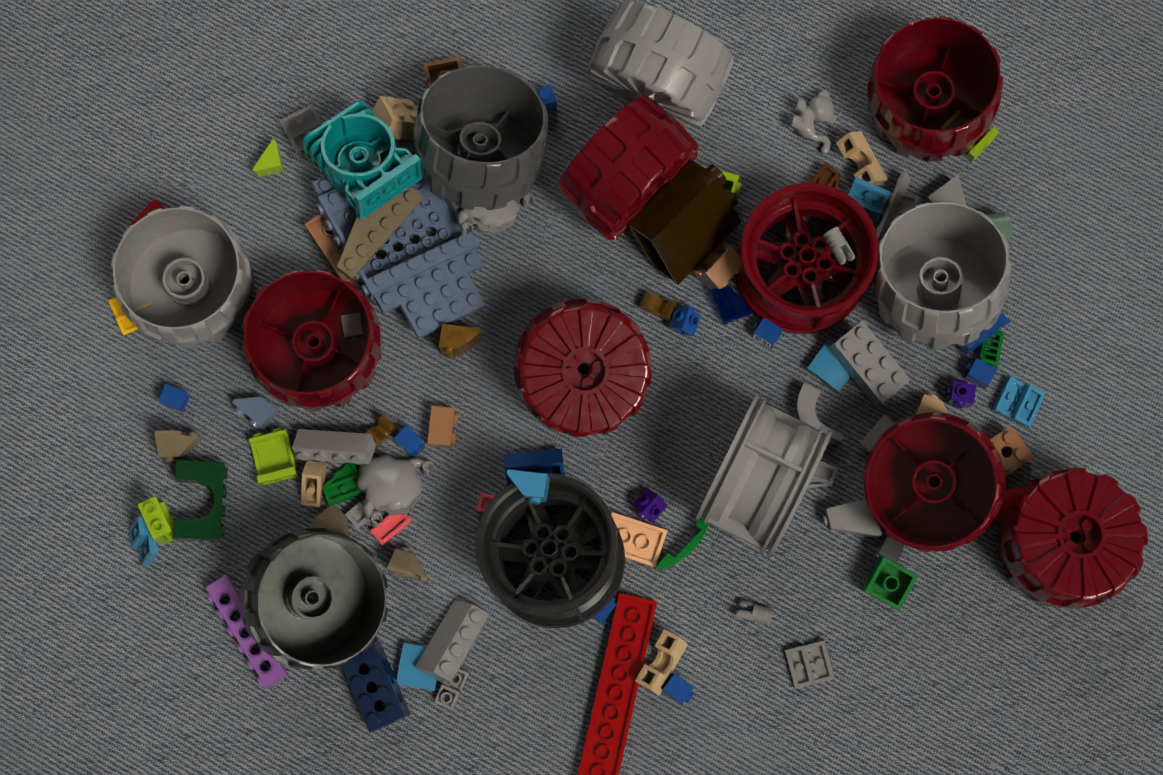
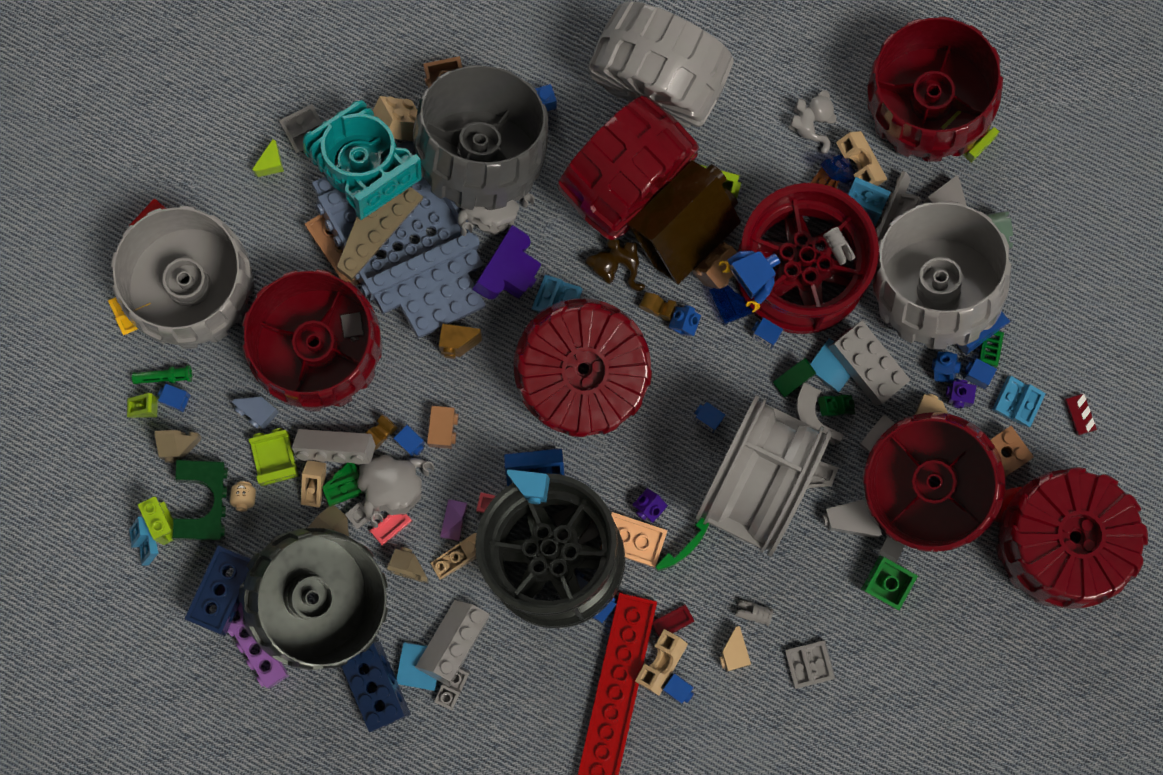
none -> lime slope [127,393,158,418]
none -> green pin [132,365,192,384]
none -> dark blue brick [184,546,251,636]
none -> tan head [230,481,256,512]
none -> tan slope [430,533,477,580]
none -> medium lavender slope [440,499,467,541]
none -> dark purple brick [472,225,541,300]
none -> dark azure slope [531,275,583,313]
none -> dark brown animal [585,239,645,291]
none -> dark red tile [652,604,695,638]
none -> blue brick [694,402,725,433]
none -> blue torso [719,251,780,312]
none -> tan slope [719,626,751,672]
none -> dark green slope [773,358,817,397]
none -> dark green slope [818,395,855,417]
none -> clear blue wing [820,154,856,184]
none -> blue brick [932,351,961,383]
none -> dark red tile [1064,394,1097,436]

